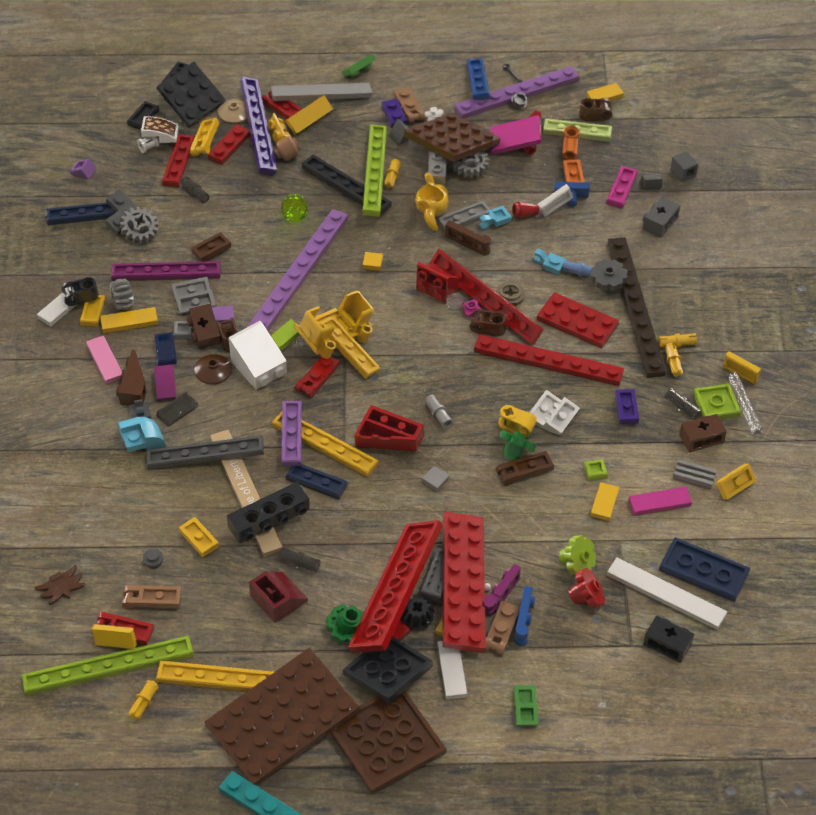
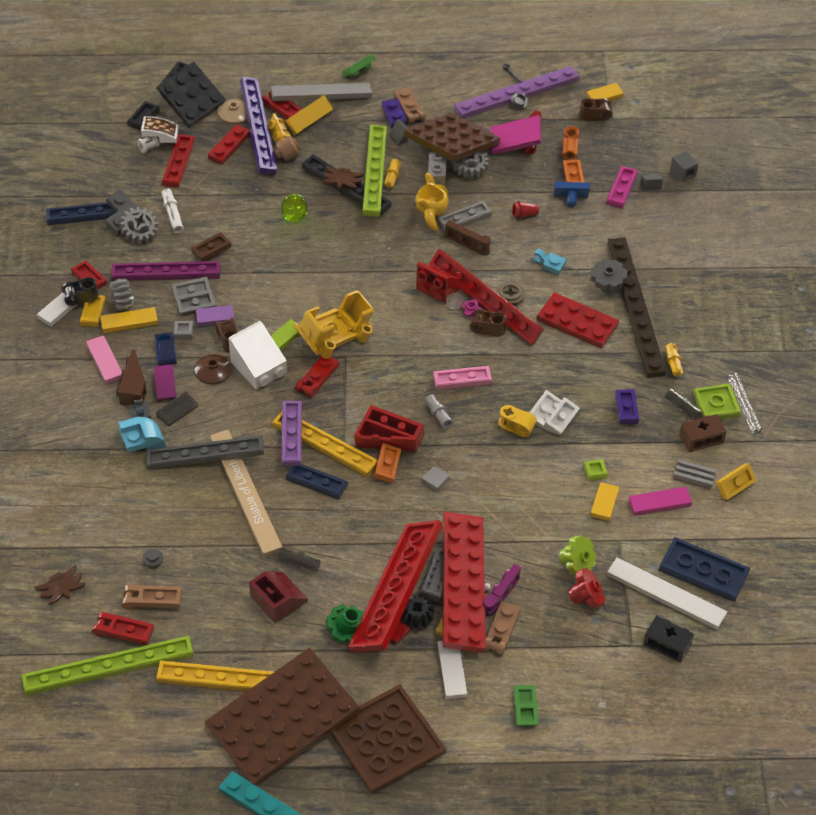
medium lavender slope [70,159,96,179] -> none
yellow tile [92,624,137,649] -> none
yellow axle [128,680,159,720] -> none
yellow plate [179,517,219,557] -> none
clear smoke pin [180,176,209,203] -> none
reddish brown brick [186,303,220,349] -> none
yellow plate [190,117,220,157] -> none
black brick [227,482,310,544] -> none
medium lavender plate [247,209,348,331] -> none
yellow tile [319,316,380,379] -> none
black plate [343,636,433,704] -> none
yellow tile [363,252,383,271] -> none
white plant [425,107,444,121] -> none
blue tile [467,58,490,100] -> none
red plate [474,334,624,386] -> none
medium azure plate [479,206,512,230] -> none
reddish brown plate [496,451,554,486] -> none
green plant [498,429,537,460] -> none
blue plate [515,586,536,647] -> none
white tile [538,184,573,217] -> none
yellowish green tile [543,119,612,142] -> none
medium blue pin [562,260,592,277] -> none
dark grey brick [642,197,681,238] -> none
yellow pin [658,333,697,348] -> none
yellow tile [723,351,761,385] -> none
none -> red tile [71,260,107,290]
none -> white pin [161,189,184,234]
none -> reddish brown piece [323,166,364,190]
none -> orange plate [374,443,401,483]
none -> bright pink tile [433,366,492,390]

